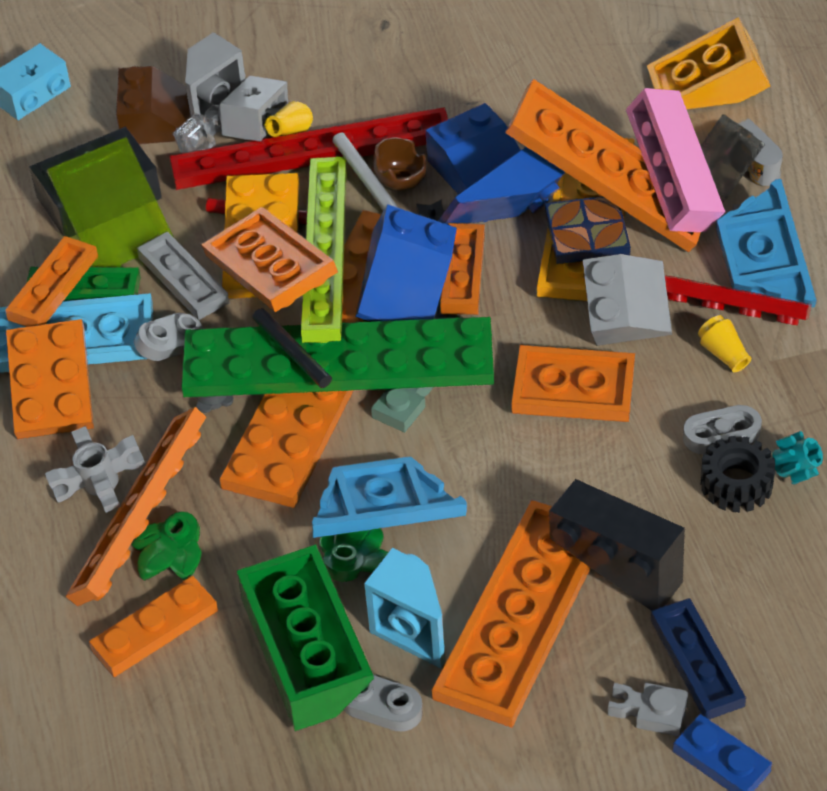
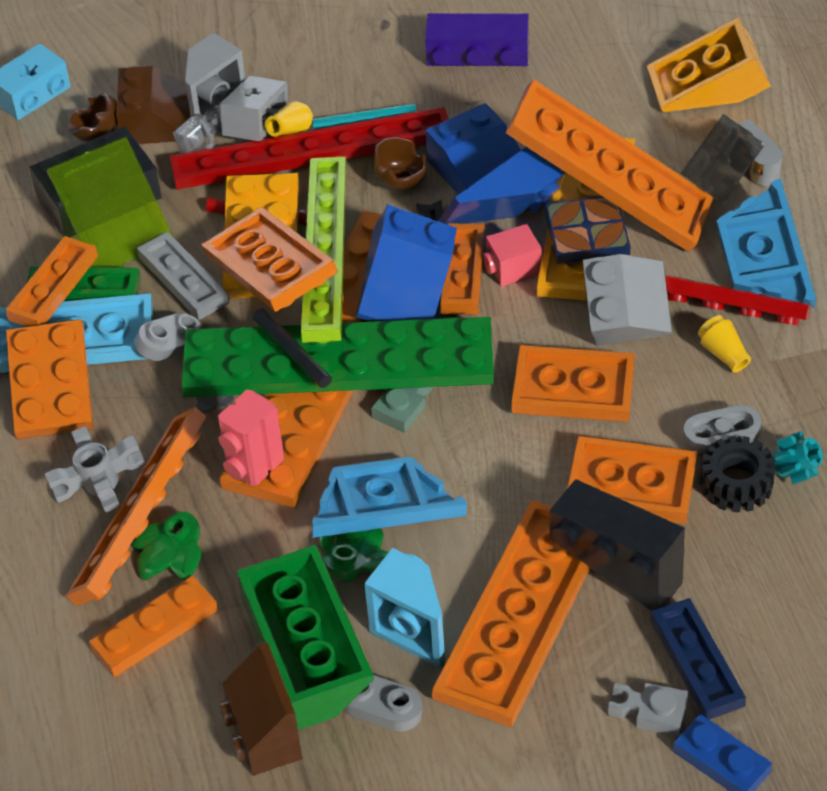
light grey bar [332,133,399,211] -> none
bright pink brick [626,88,725,232] -> none
none -> reddish brown hair [68,93,118,143]
none -> coral brick [218,390,284,486]
none -> reddish brown slope [219,642,302,776]
none -> teal bar [312,103,416,130]
none -> dark purple brick [425,13,529,66]
none -> coral brick [482,224,542,287]
none -> orange plate [567,436,698,524]

